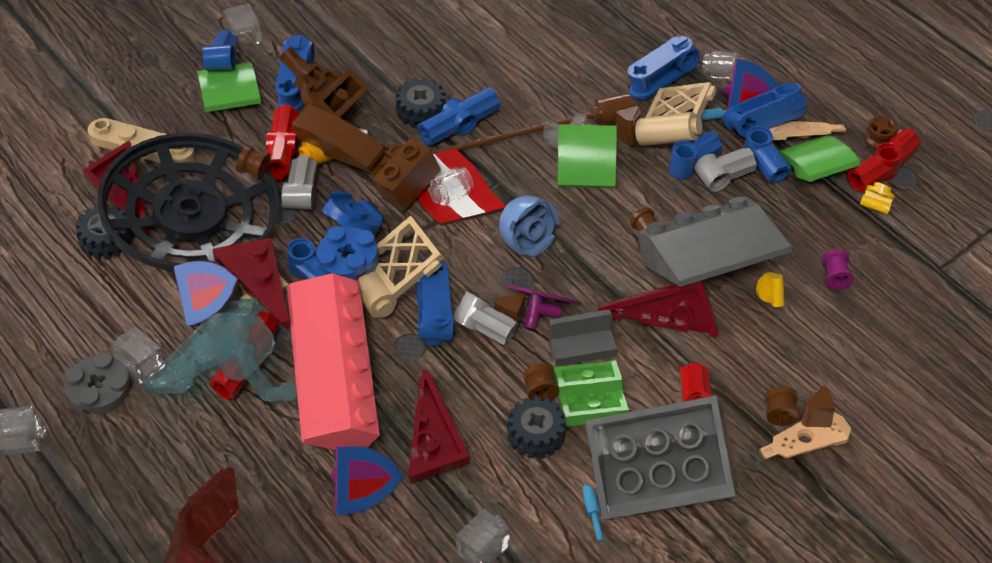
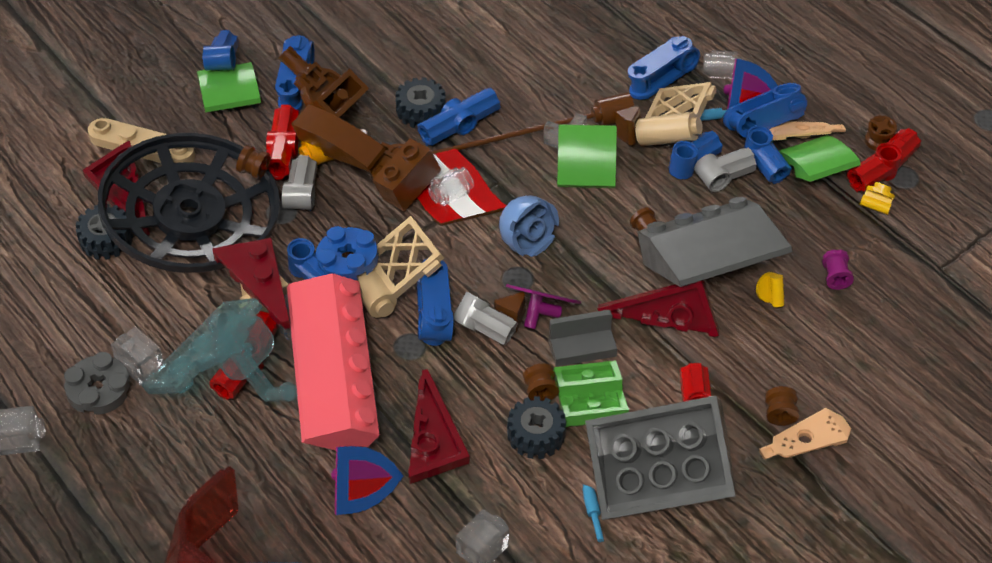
shield [174,261,239,327] -> none
clear panel [224,3,262,44] -> none
blue plate [322,191,383,236] -> none
reddish brown slope [801,385,835,427] -> none

